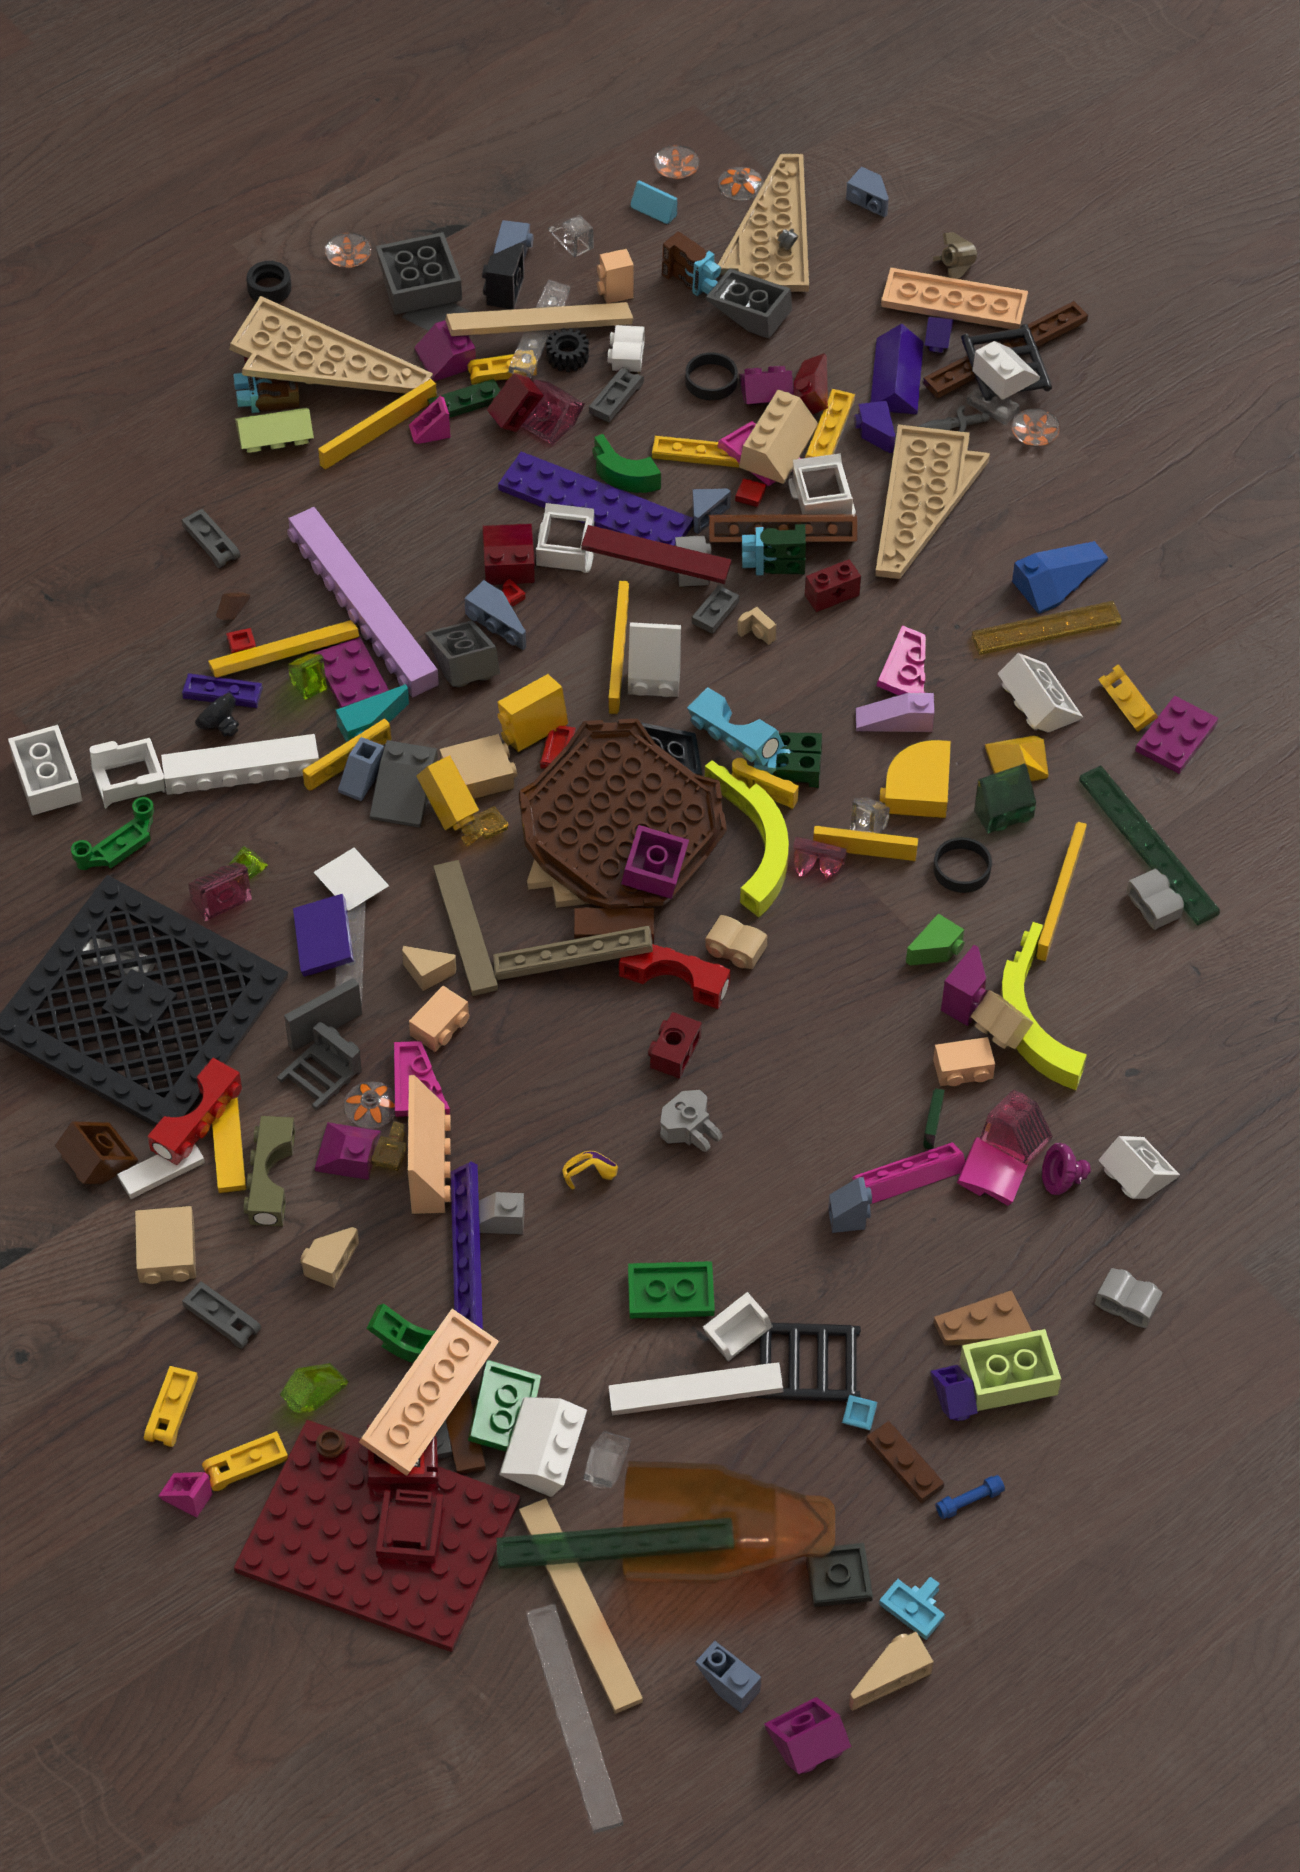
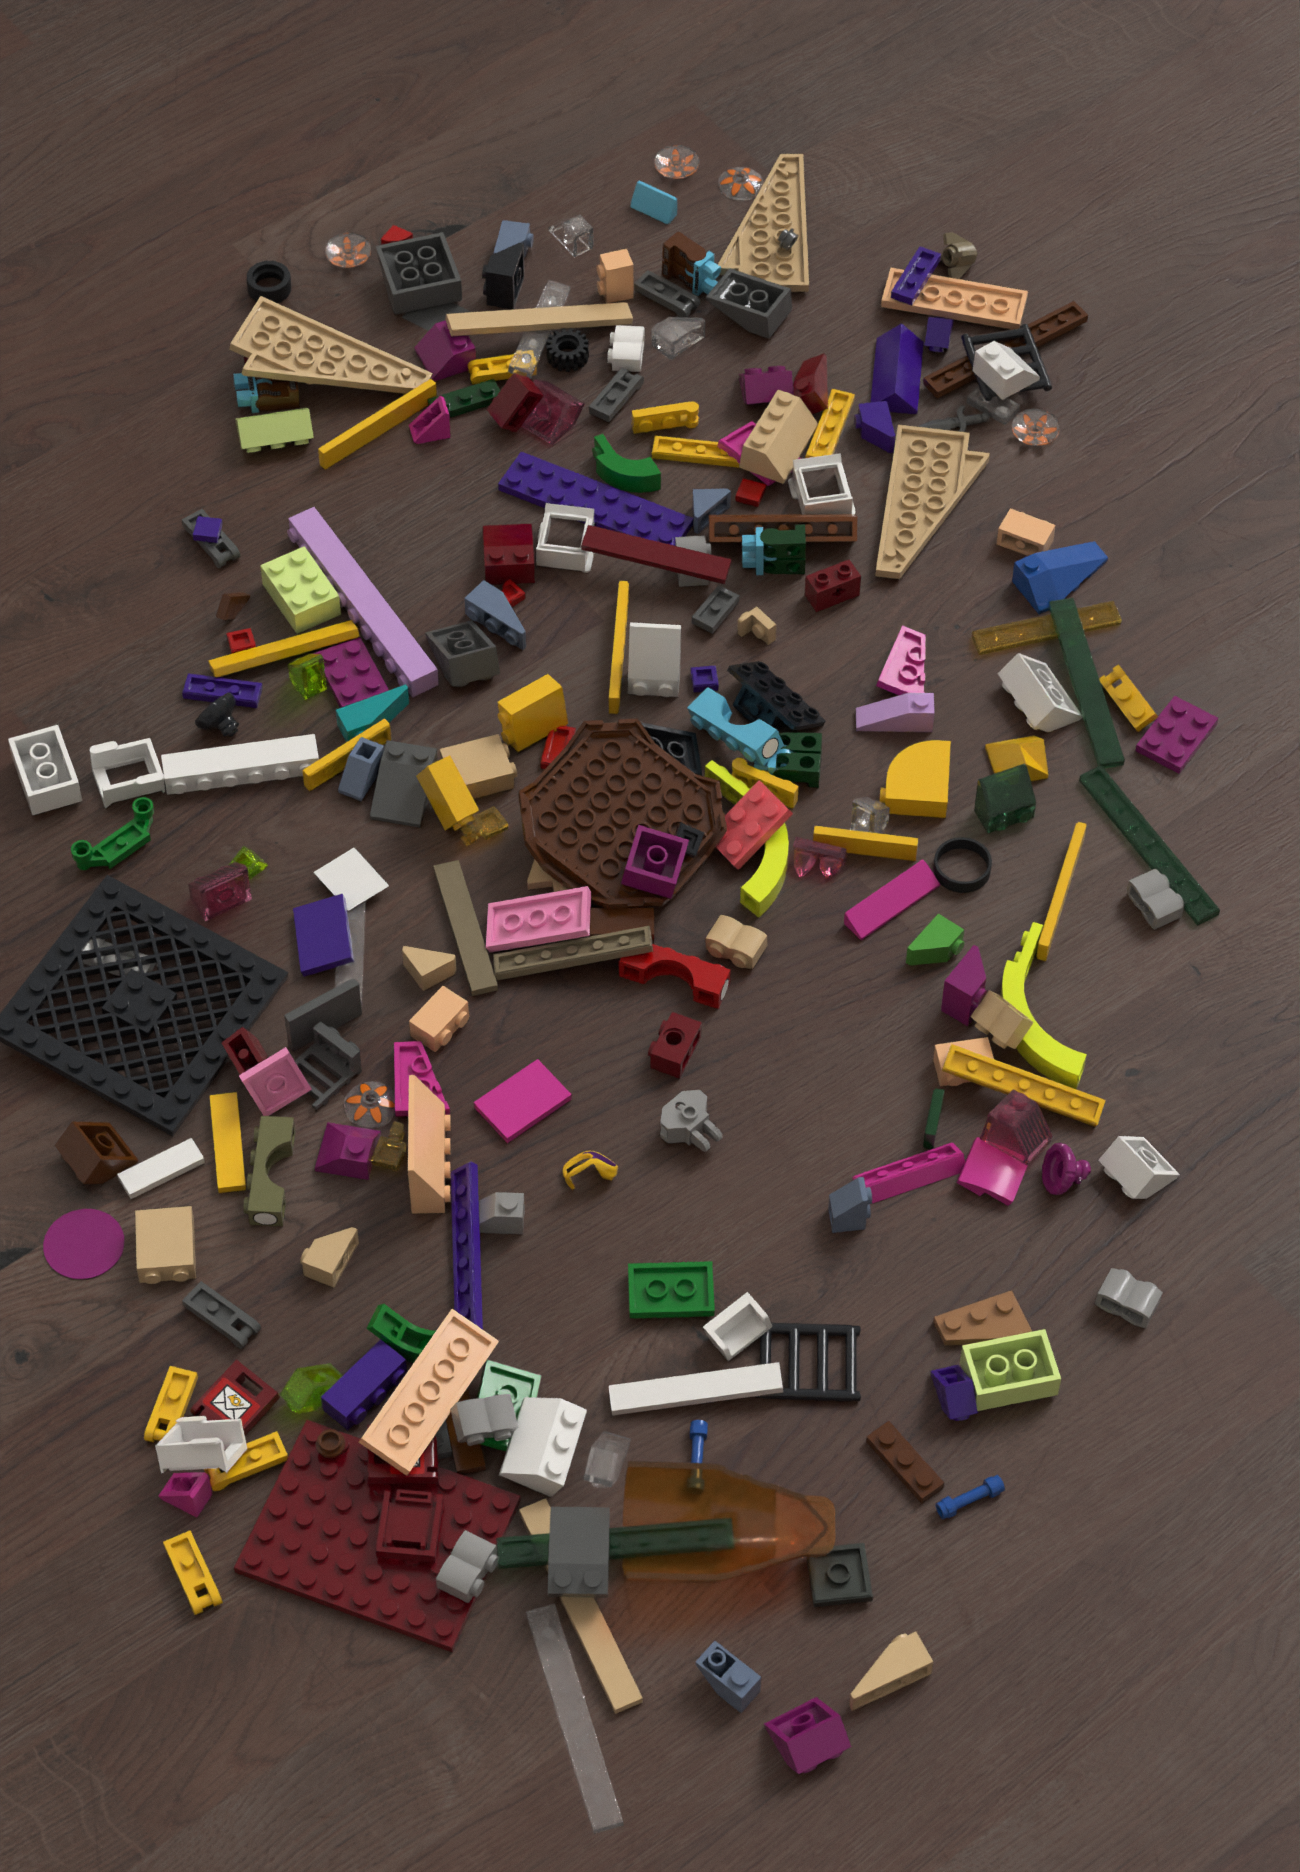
red arch [148,1058,242,1165] -> none
black tyre [685,352,738,401] -> none
medium azure tile [842,1395,878,1431] -> none
sand blue slope [846,167,889,217] -> none
medium azure hinge [879,1577,945,1640] -> none
none -> magenta sticker [43,1209,125,1279]
none -> white piece [155,1416,247,1473]
none -> yellow plate [163,1530,223,1615]
none -> container [190,1359,280,1436]
none -> dark purple tile [193,516,223,543]
none -> dark red brick [222,1027,269,1075]
none -> bright pink plate [239,1047,312,1116]
none -> yellowish green brick [260,546,341,634]
none -> dark purple brick [321,1340,407,1430]
none -> red tile [381,225,413,245]
none -> light grey brick [436,1530,499,1603]
none -> light grey brick [450,1394,518,1446]
none -> dark pink tile [473,1059,572,1143]
none -> bright pink plate [486,886,591,953]
none -> dark grey slope [548,1507,610,1598]
none -> yellow plate [632,401,699,434]
none -> dark grey plate [634,270,700,319]
none -> clear slope [651,317,705,360]
none -> black tile [674,823,704,858]
none -> blue bar [686,1420,708,1490]
none -> dark purple tile [691,665,719,693]
none -> coral plate [716,780,793,870]
none -> black bracket [727,661,826,731]
none -> dark pink slope [844,860,940,940]
none -> dark purple plate [891,247,941,305]
none -> yellow tile [942,1044,1106,1127]
none -> light nougat brick [997,508,1055,556]
none -> clear green tile [1048,598,1125,769]

